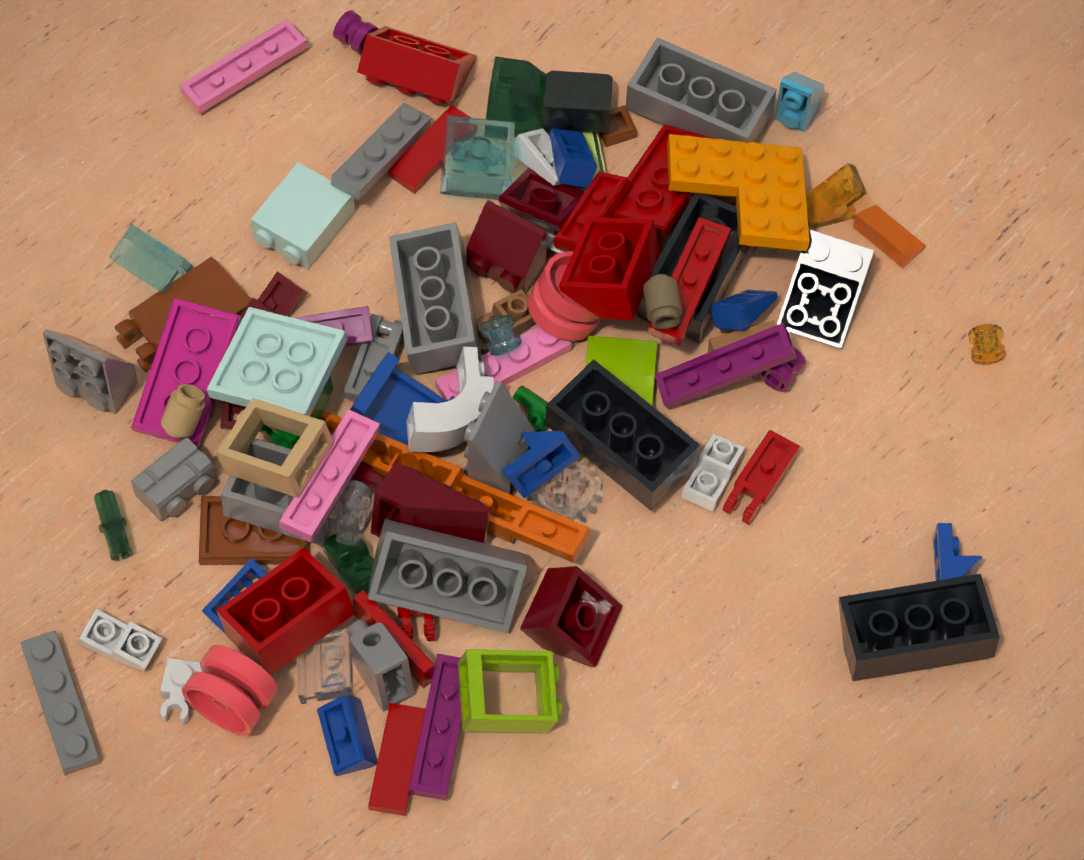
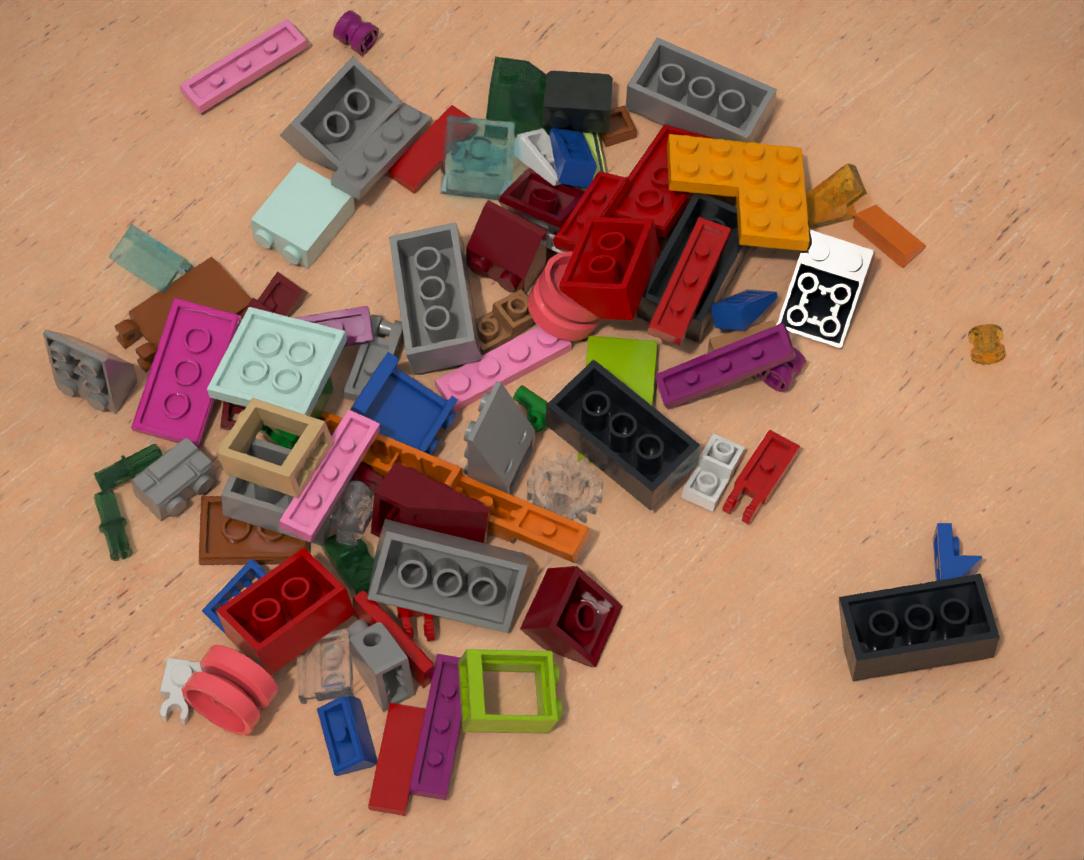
light grey plate [20,630,100,775] -> none
white slope [78,608,162,671] -> none
tan brick [160,384,205,439] -> none
red slope [357,26,477,104] -> none
white arch [406,346,494,452] -> none
clear light blue wheel [480,315,522,356] -> none
blue slope [502,431,581,498] -> none
dark tan brick [643,274,682,329] -> none
medium azure slope [775,72,825,132] -> none
none -> clear green axle [93,444,163,494]
none -> light grey slope [280,56,401,171]

